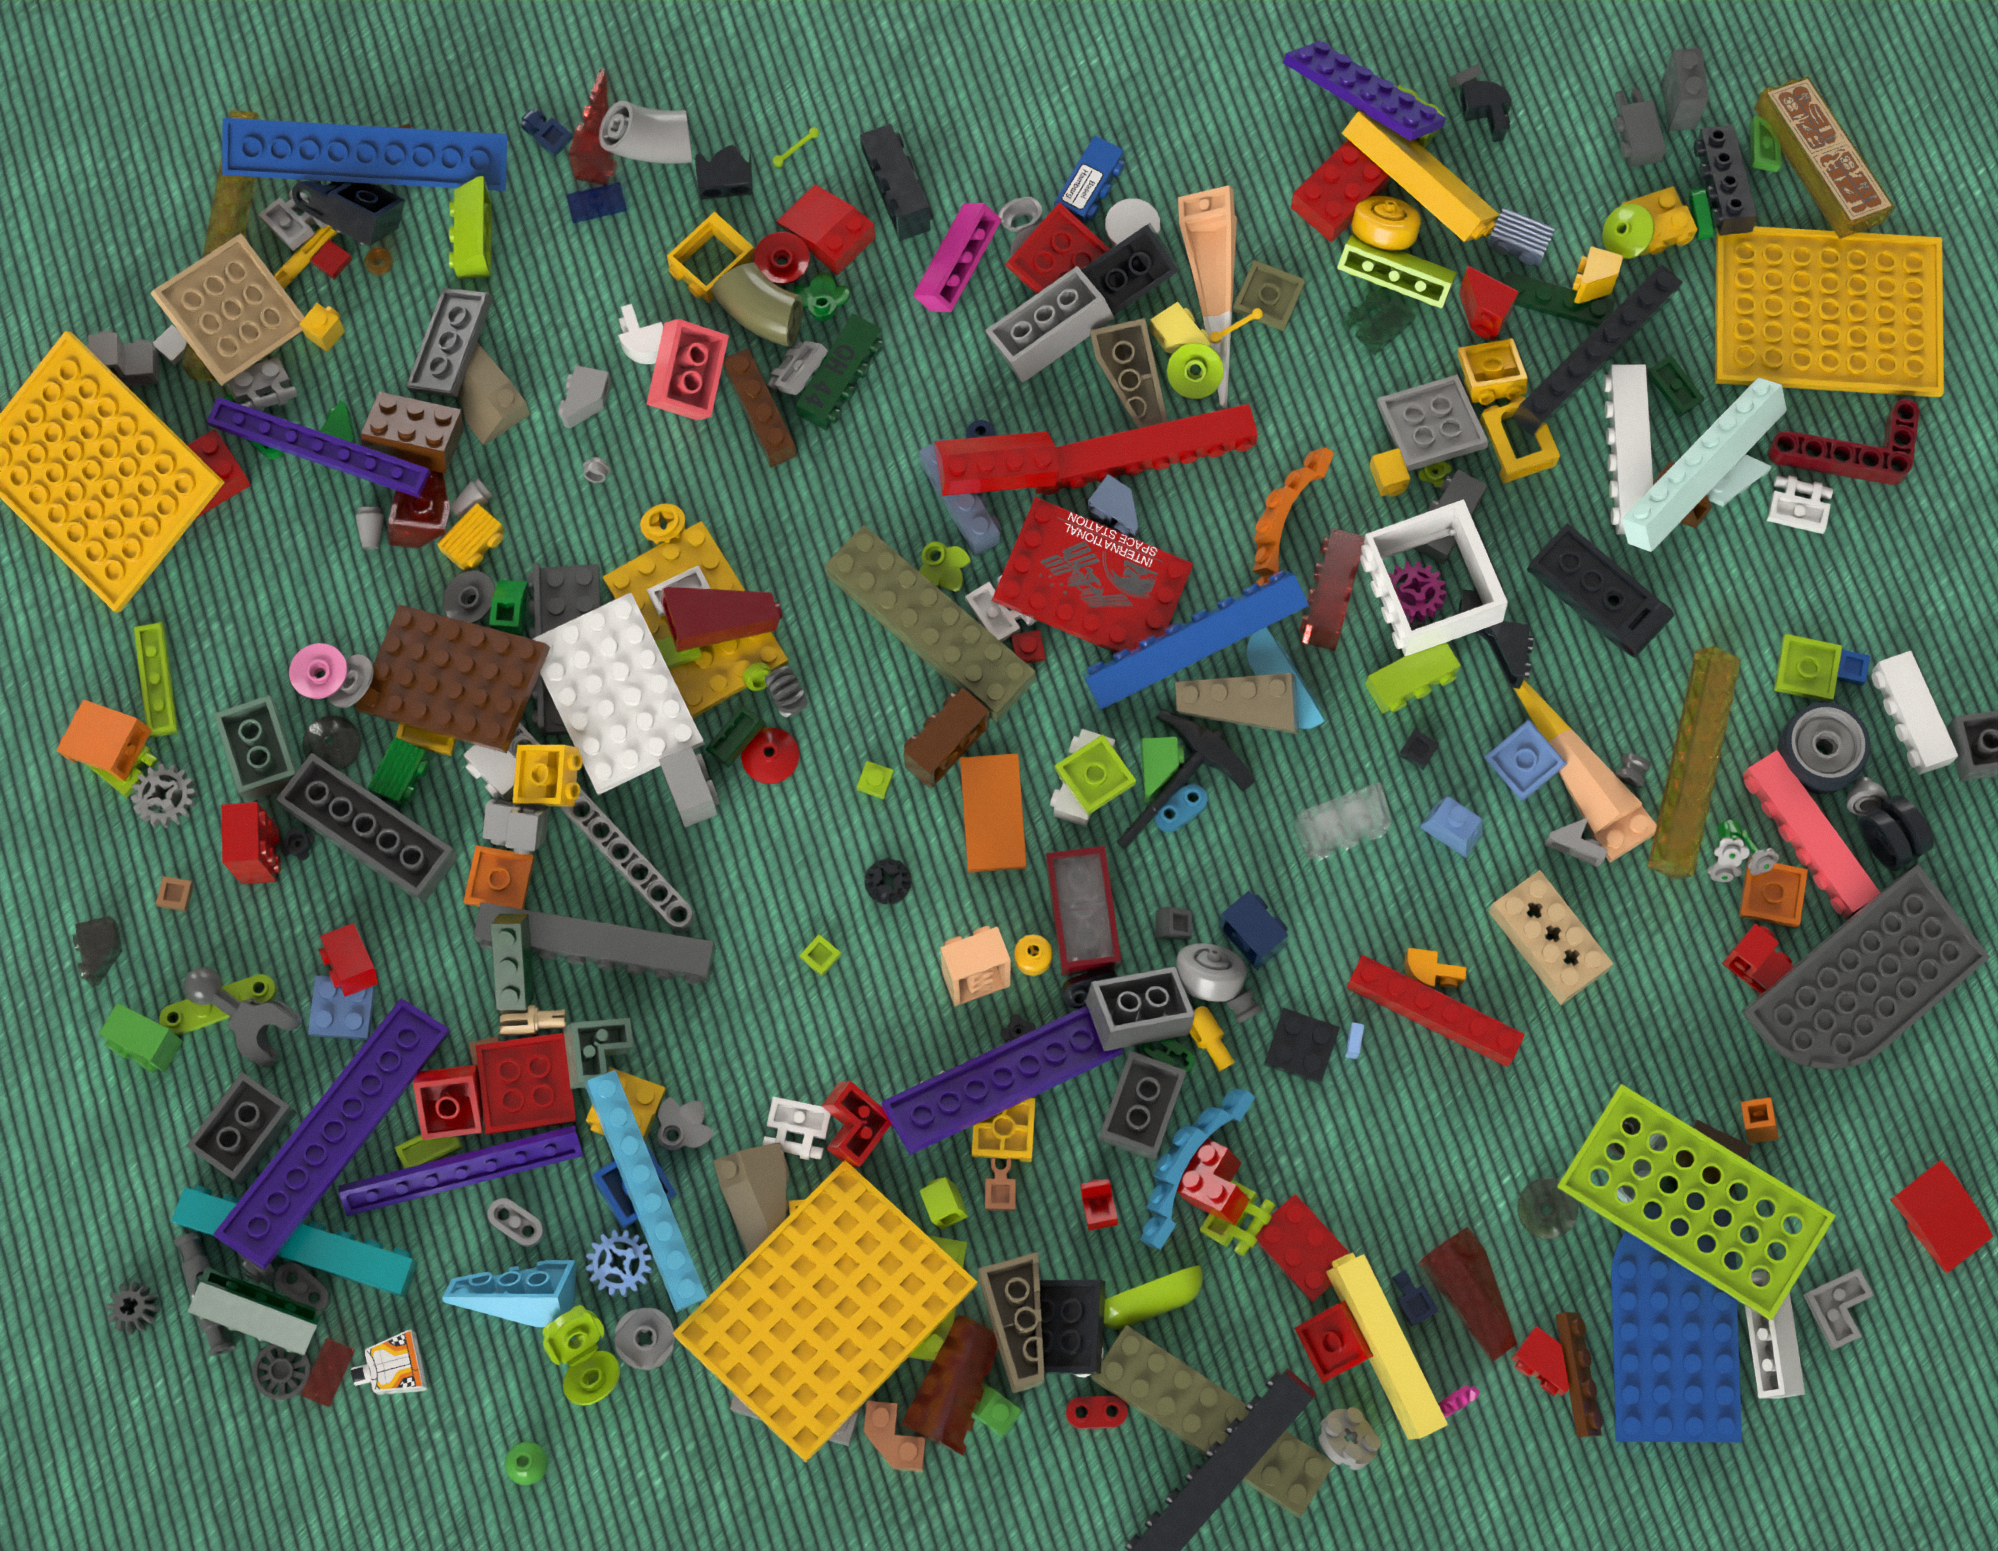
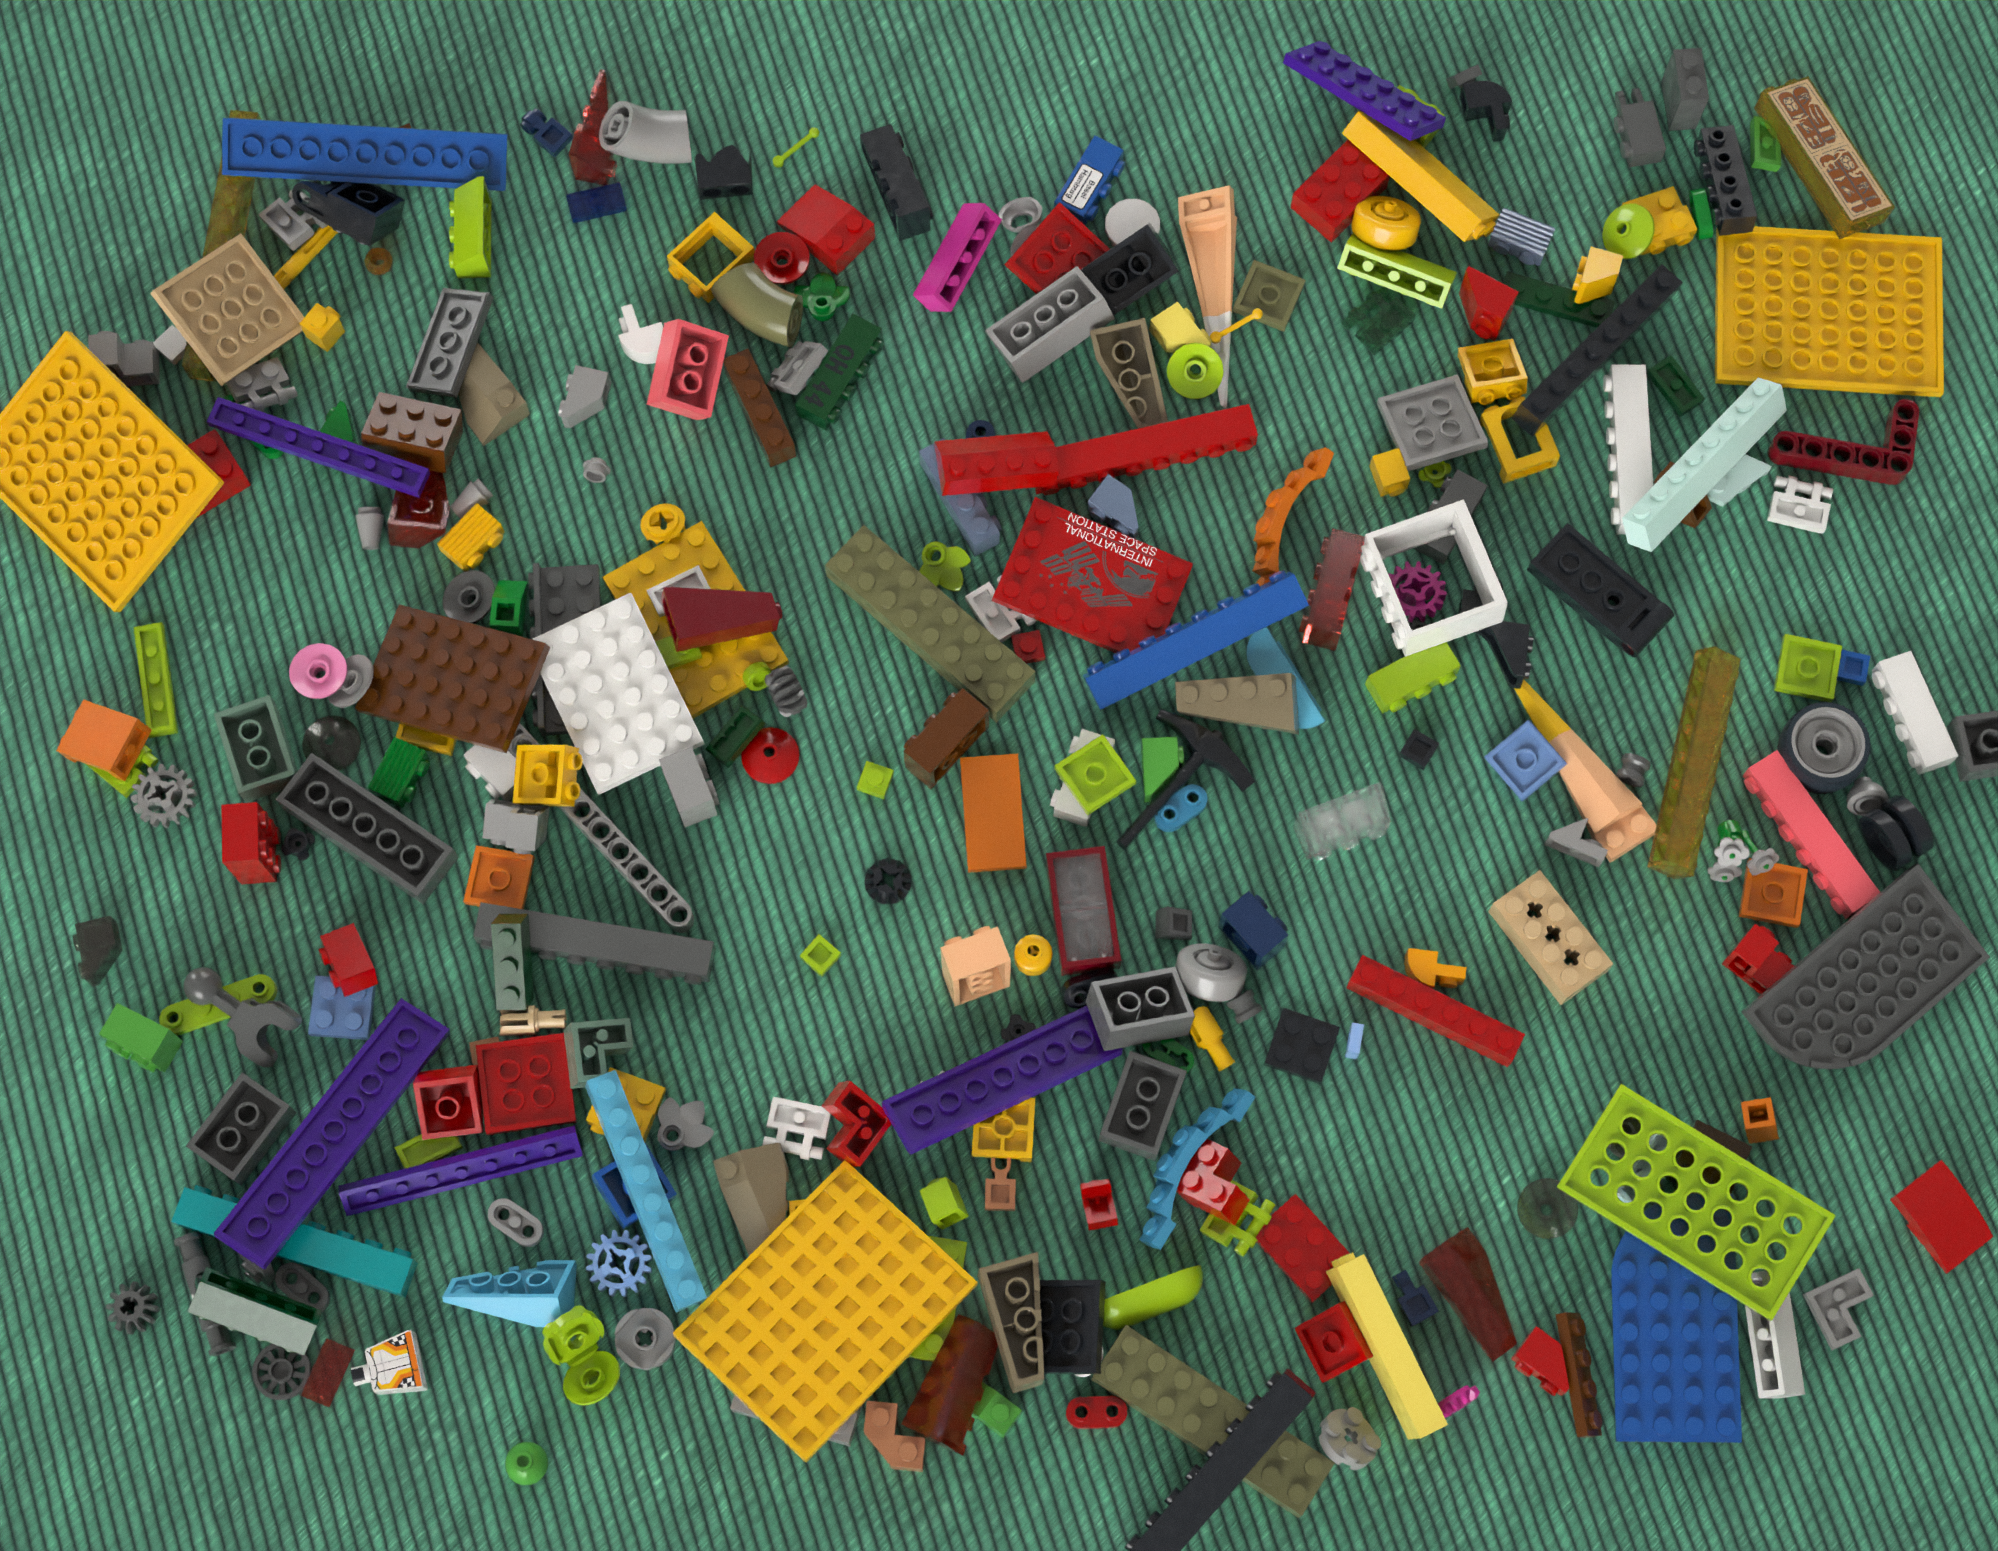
medium nougat tile [156,876,194,912] -> none
red tile [311,240,352,280] -> none
medium blue torso [1420,796,1483,858] -> none

